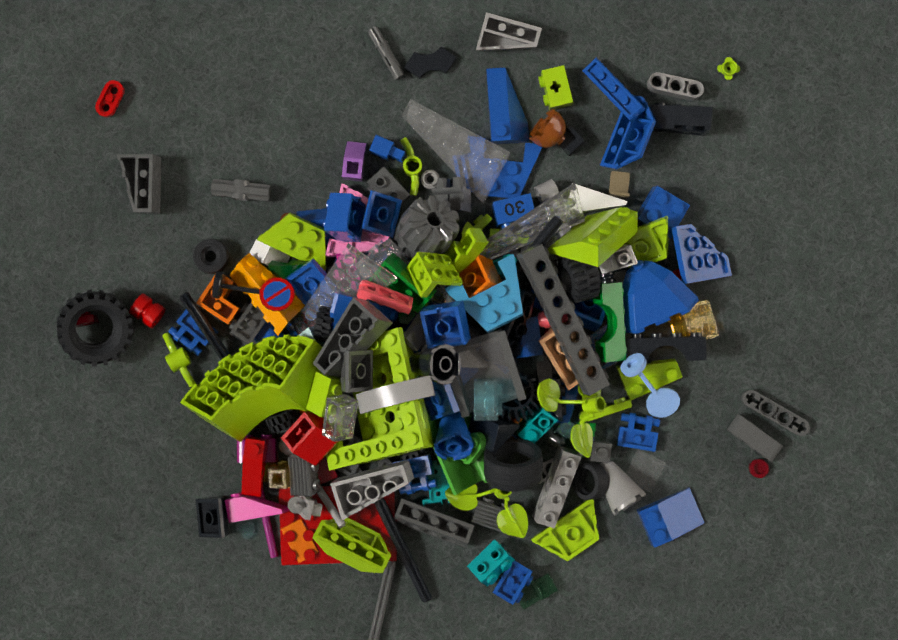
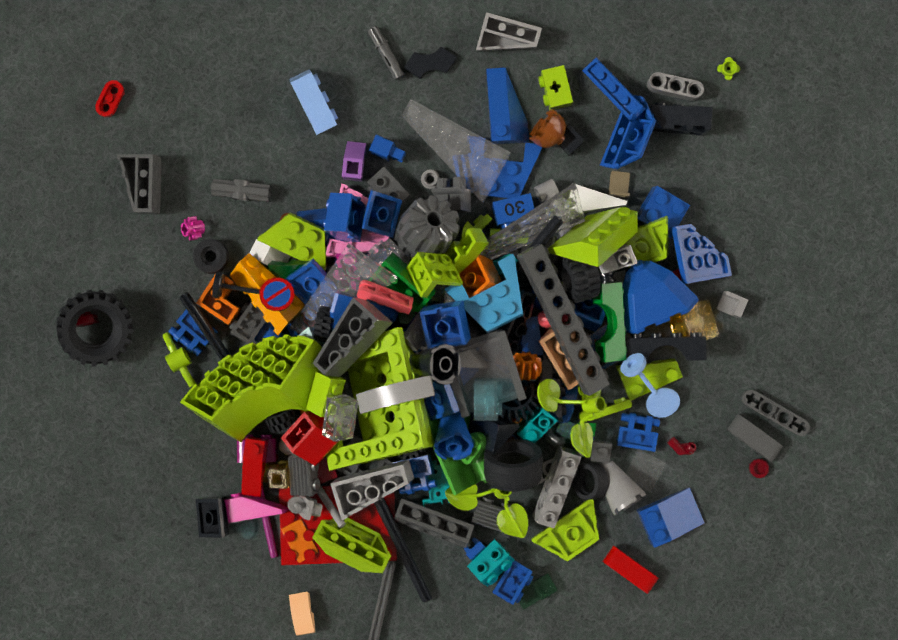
red wheel [129,293,166,329] -> none
dark grey slope [341,350,373,393] -> none
lime piece [400,137,422,196] -> none
none -> dark pink gear [181,216,205,241]
none -> light blue wedge [289,69,338,135]
none -> light nougat slope [289,592,316,636]
none -> blue tile [464,537,487,561]
none -> orange gear [513,351,542,381]
none -> red beam [603,545,659,594]
none -> dark red arm [667,436,697,455]
none -> light grey panel [717,291,748,318]

